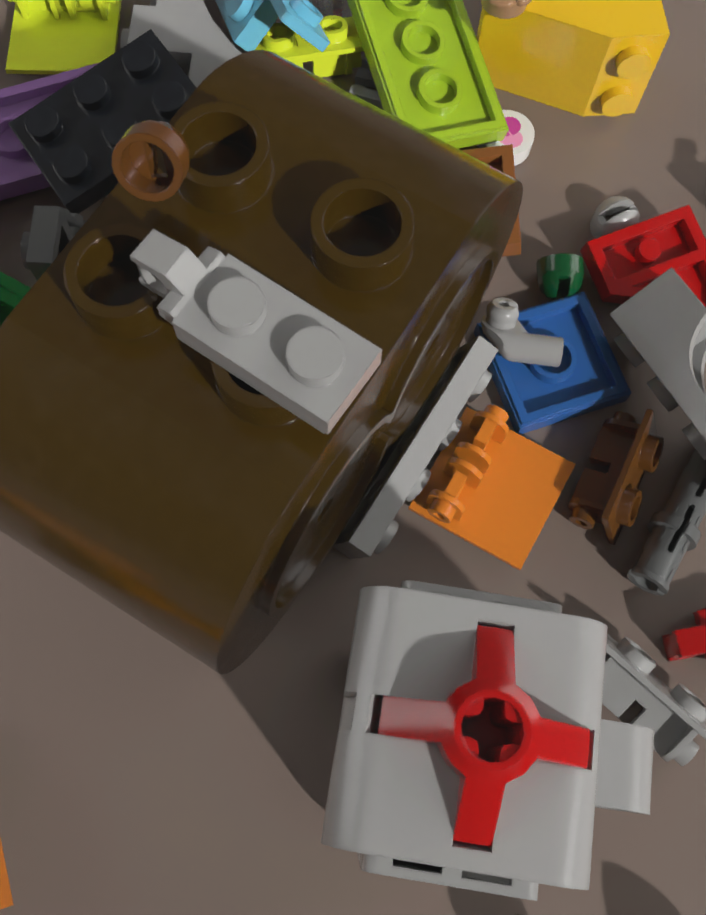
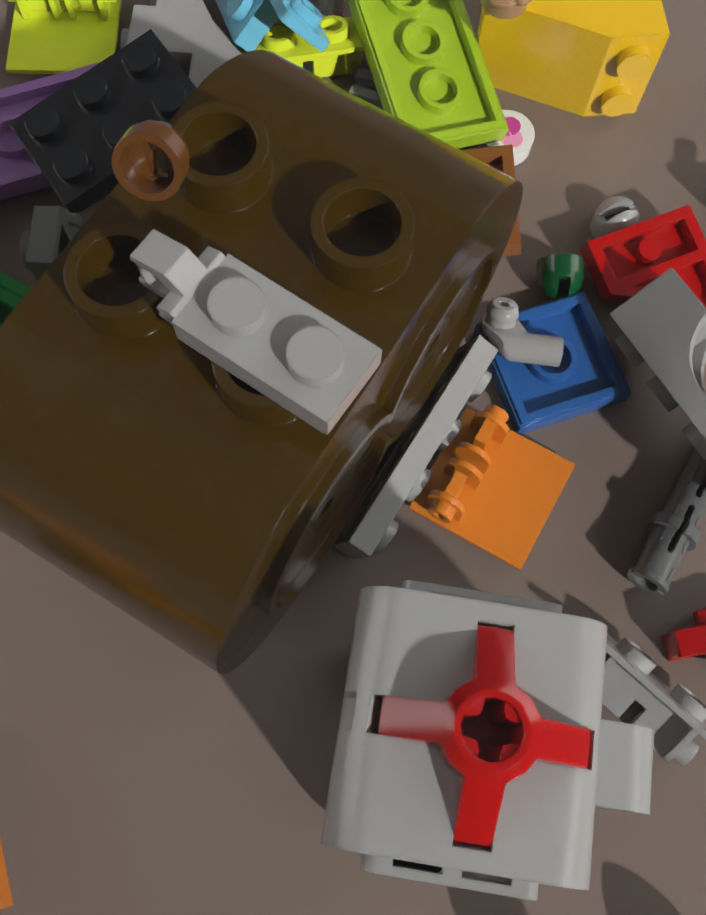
reddish brown hinge [568,409,664,545] -> none

